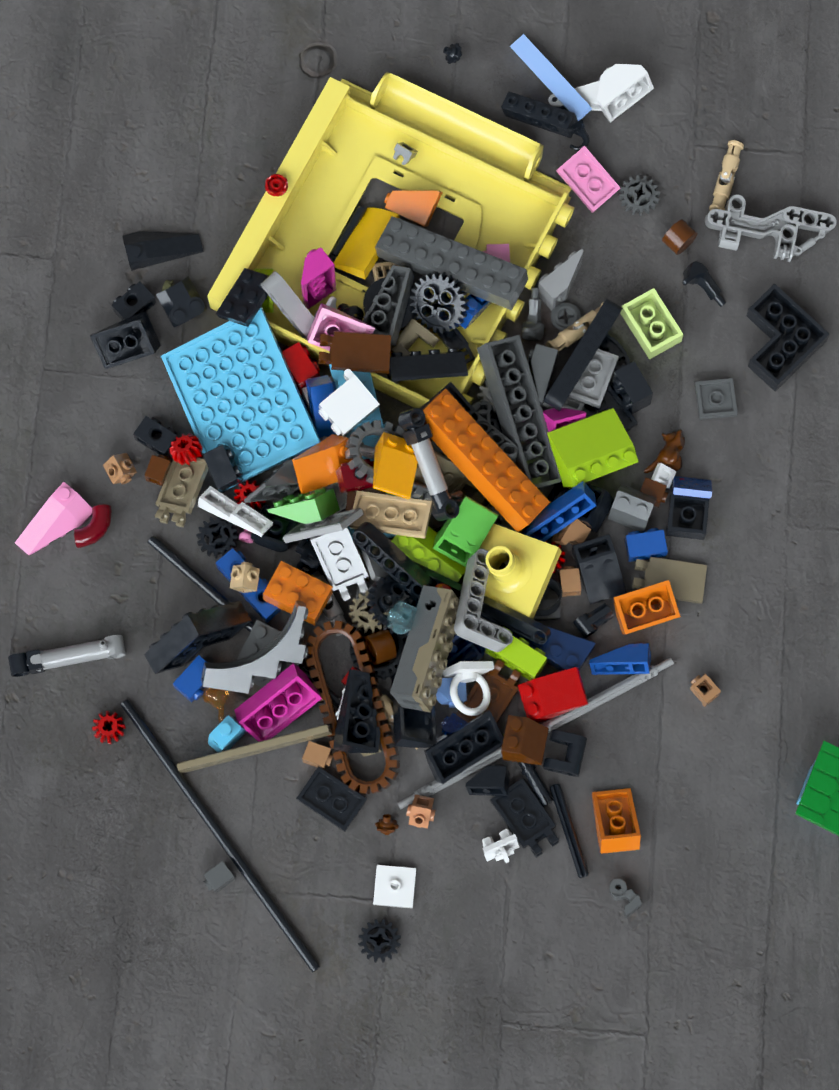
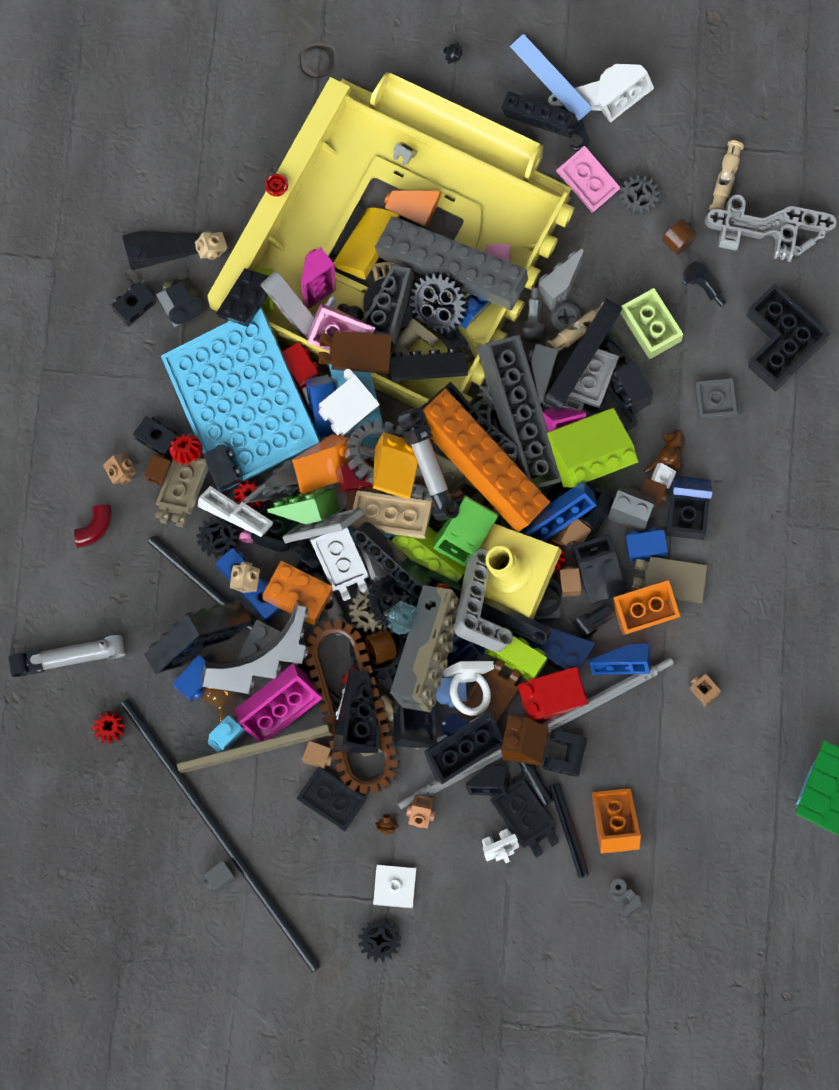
bright pink wedge [15,482,93,556] -> none
black slope [90,312,161,369] -> none
none -> tan brick [195,231,228,260]

